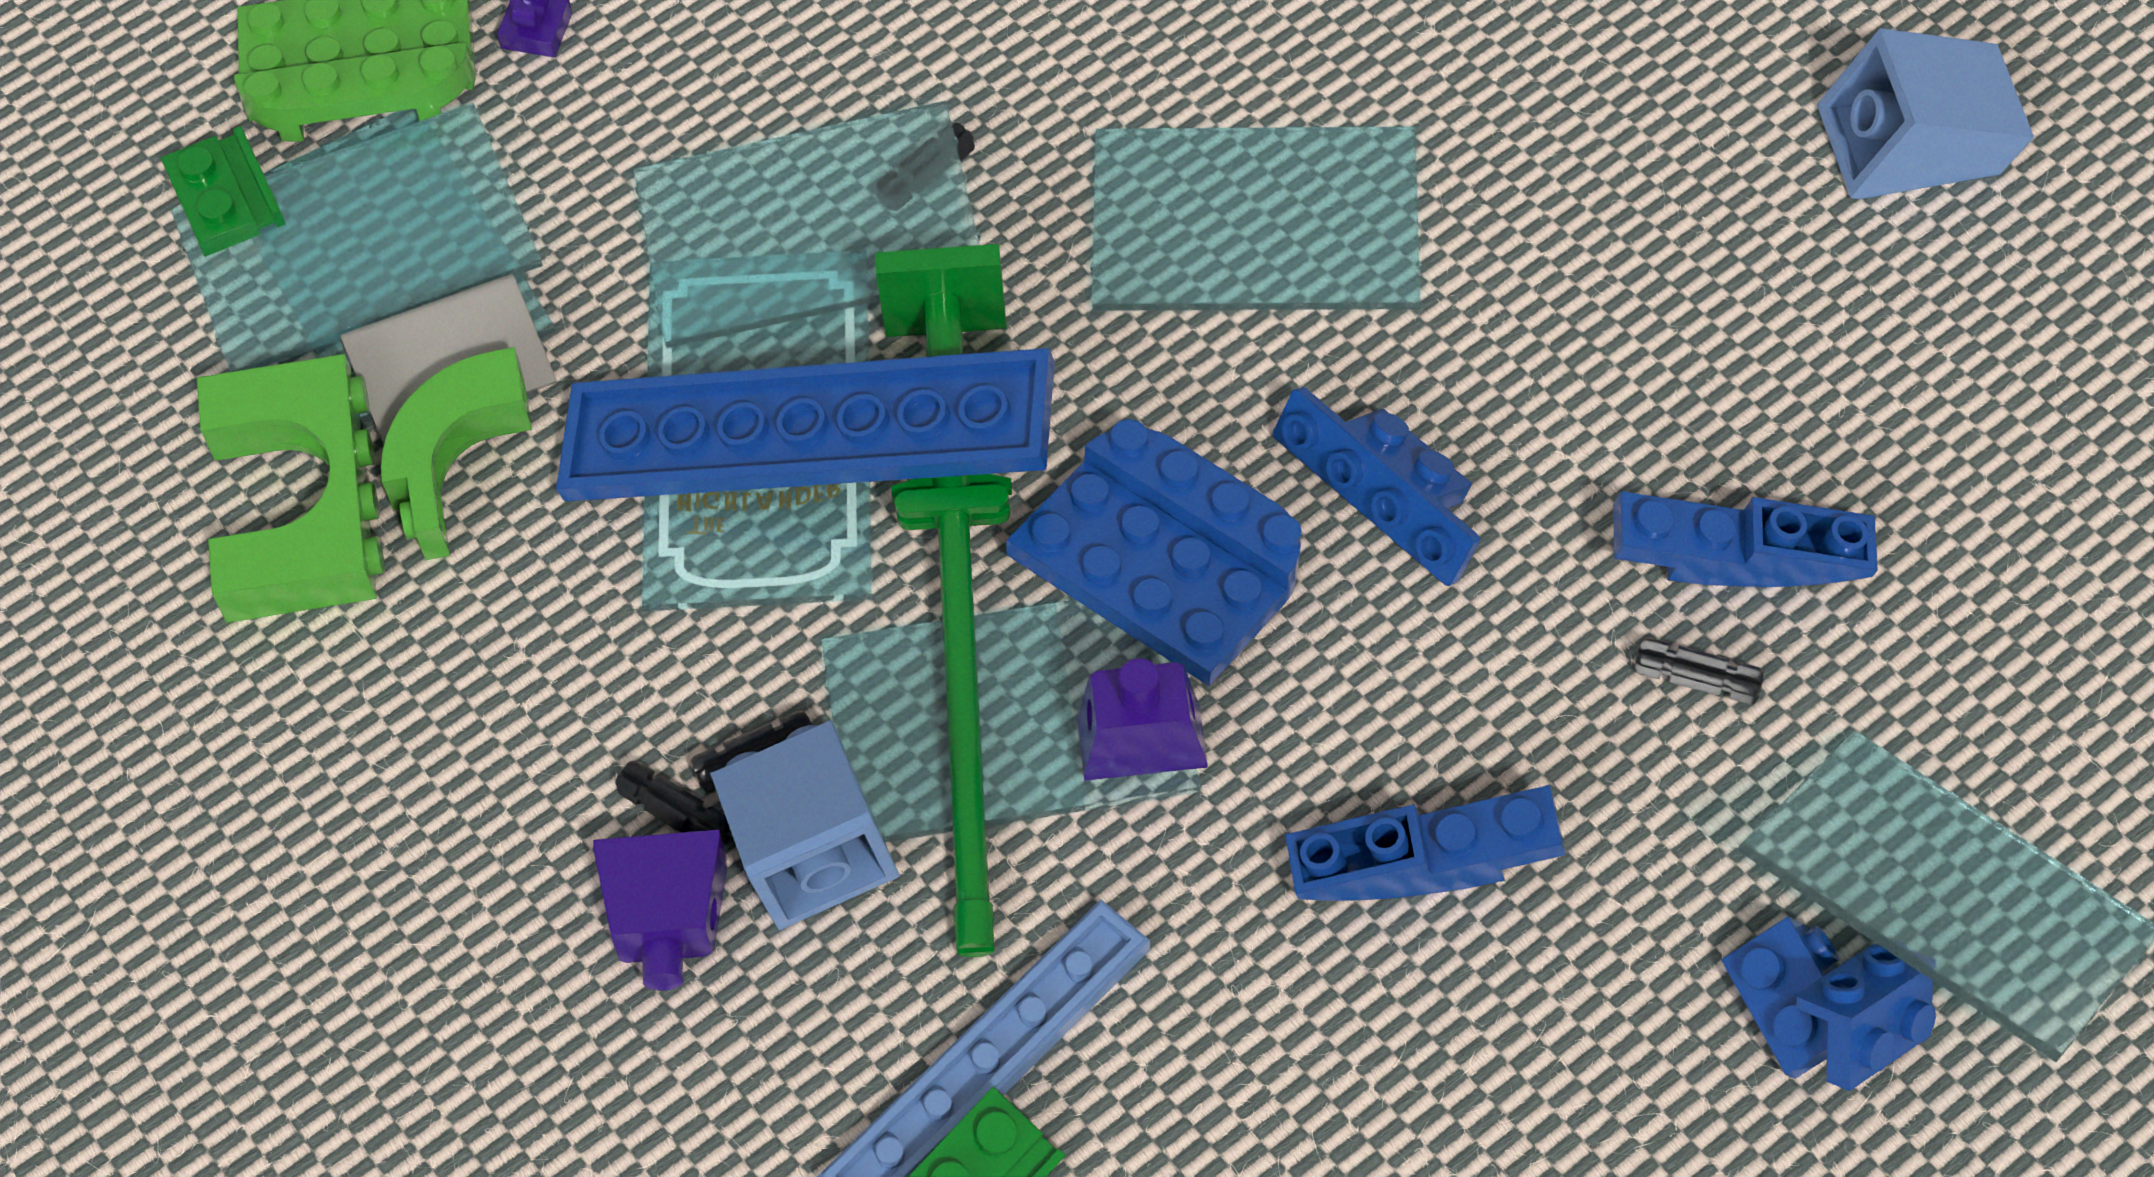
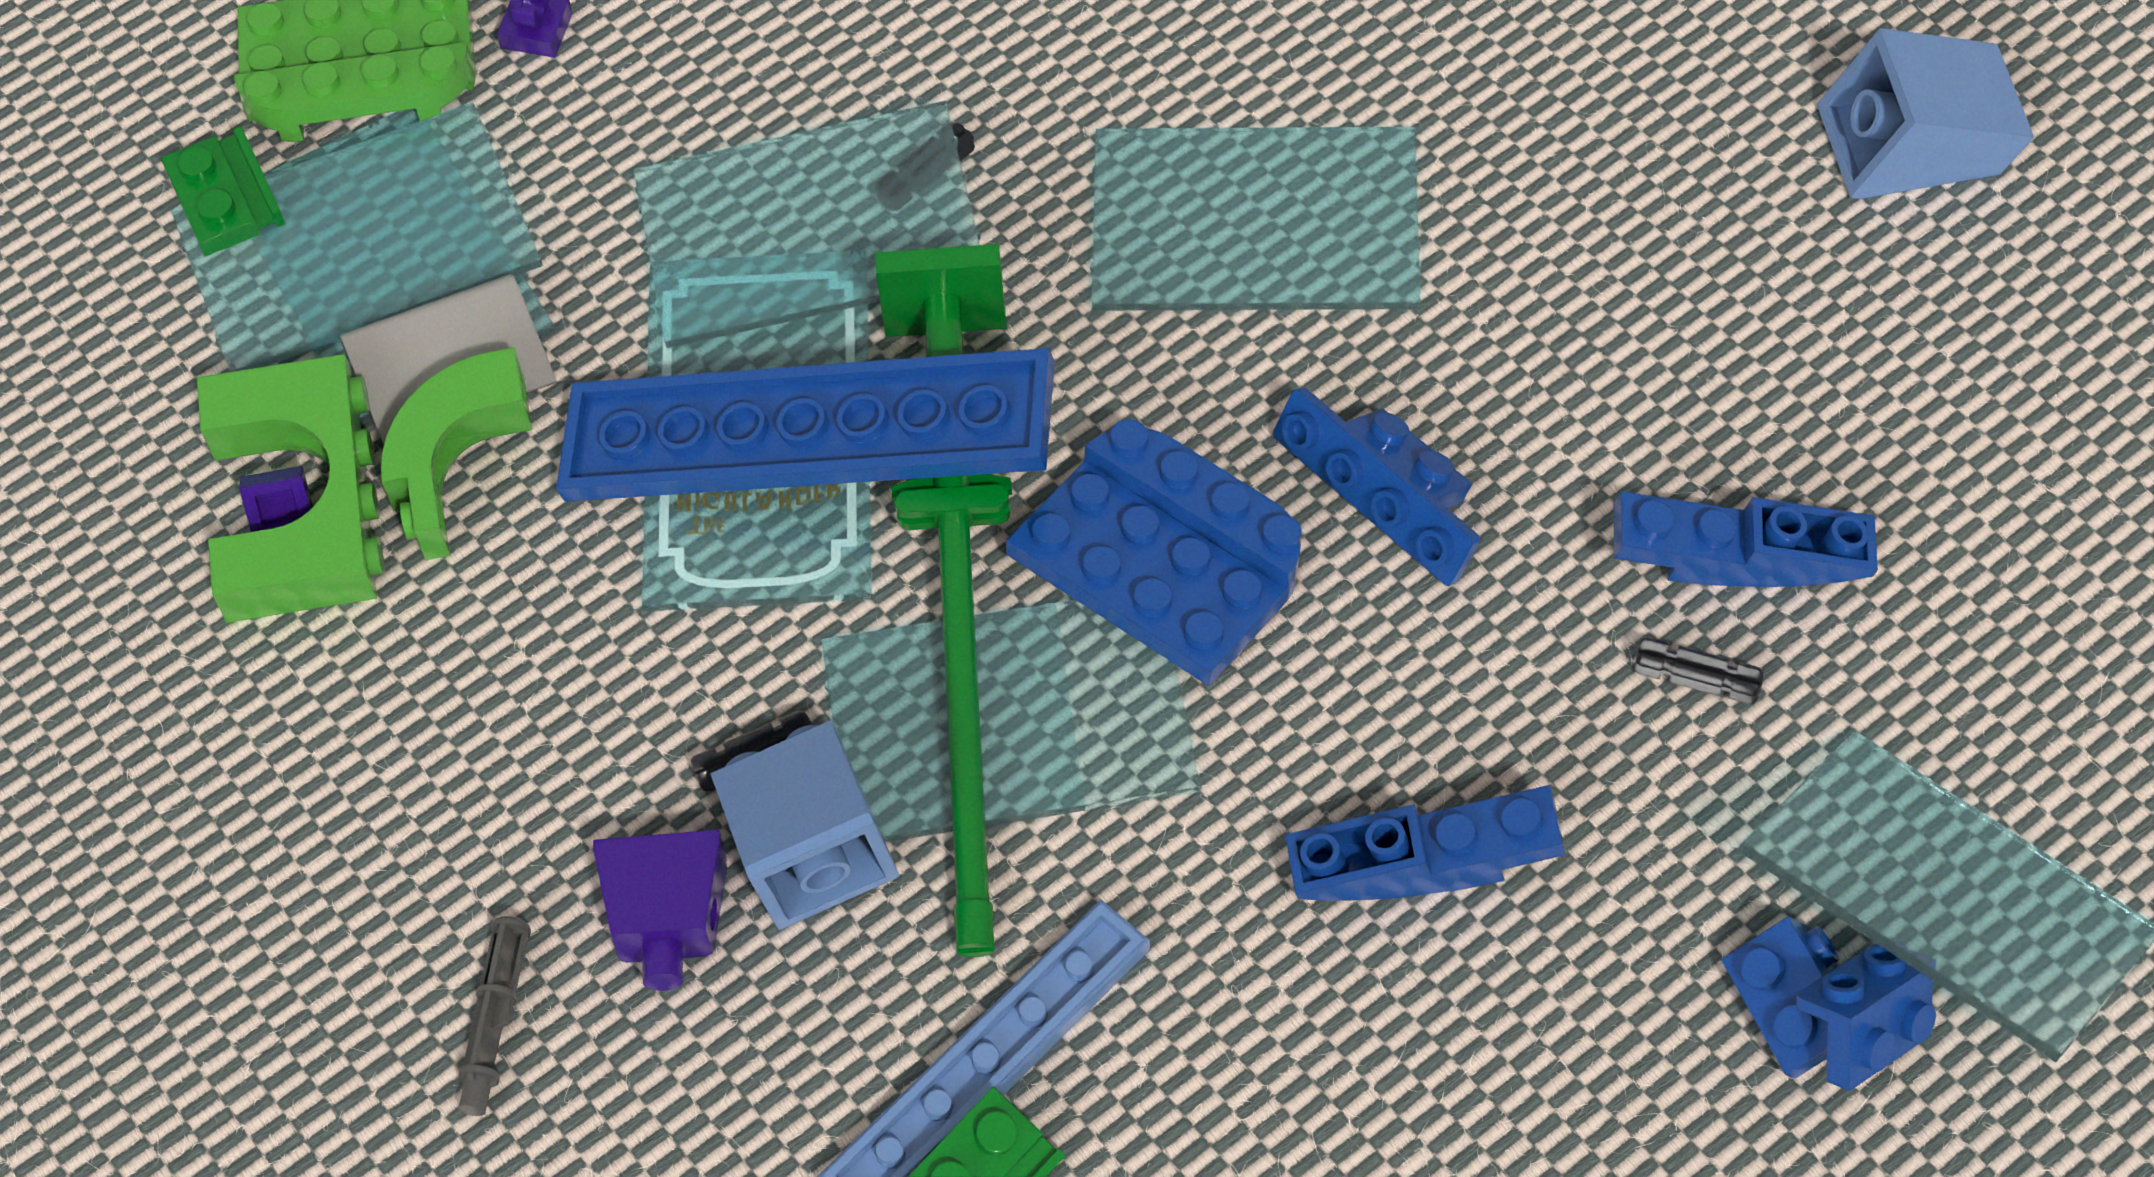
black axle [615,761,731,844] -> none
dark purple torso [1077,658,1208,781] -> none
none -> dark purple tile [239,466,313,532]
none -> dark grey piece [458,916,531,1116]

